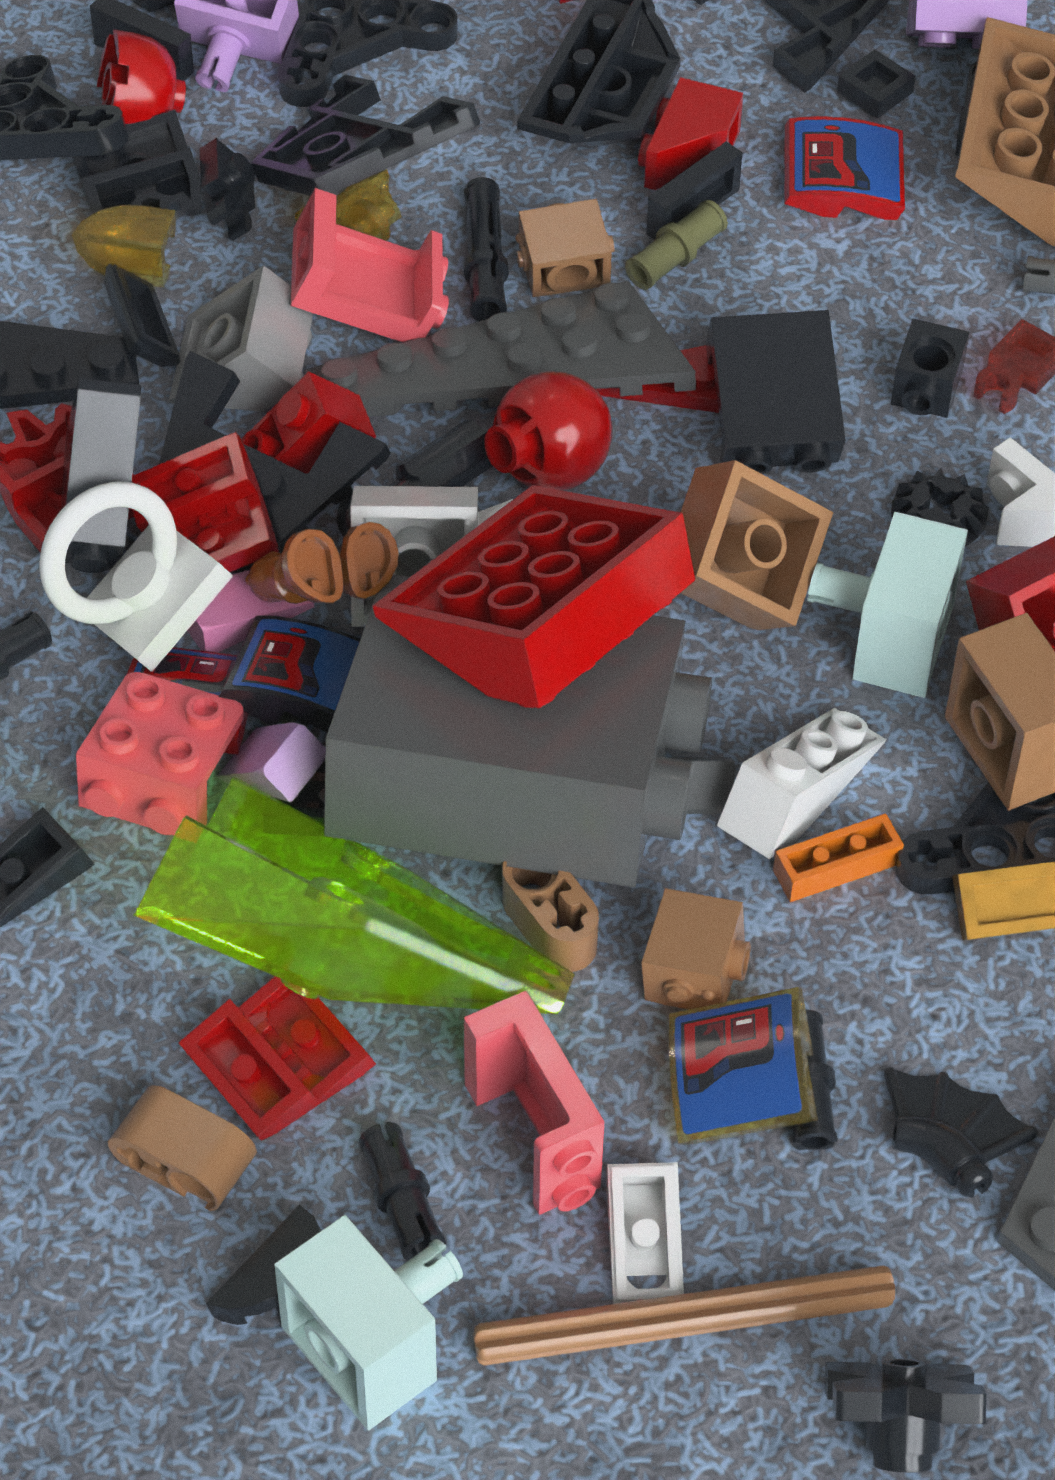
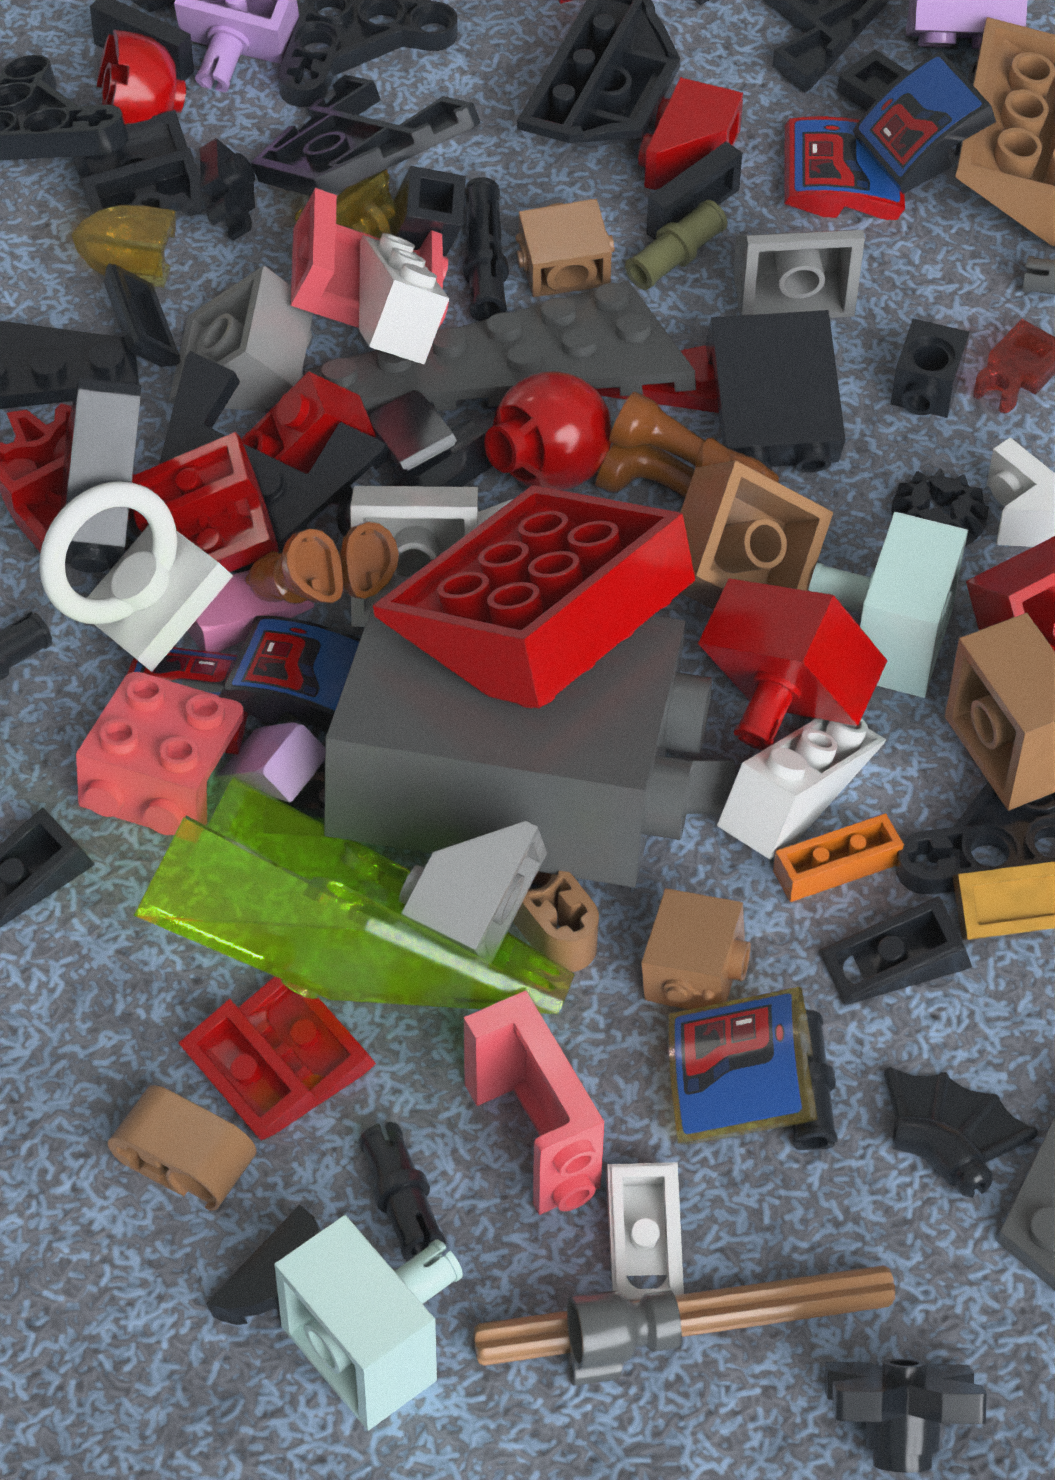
none -> white slope [359,233,449,364]
none -> black slope [369,390,457,471]
none -> black brick [392,166,466,256]
none -> light grey slope [399,821,547,972]
none -> dark grey piece [567,1290,682,1386]
none -> dark orange piece [595,391,779,498]
none -> red brick [698,578,888,750]
none -> light grey slope [733,230,865,318]
none -> black slope [819,896,972,1006]
none -> slope [853,51,996,194]

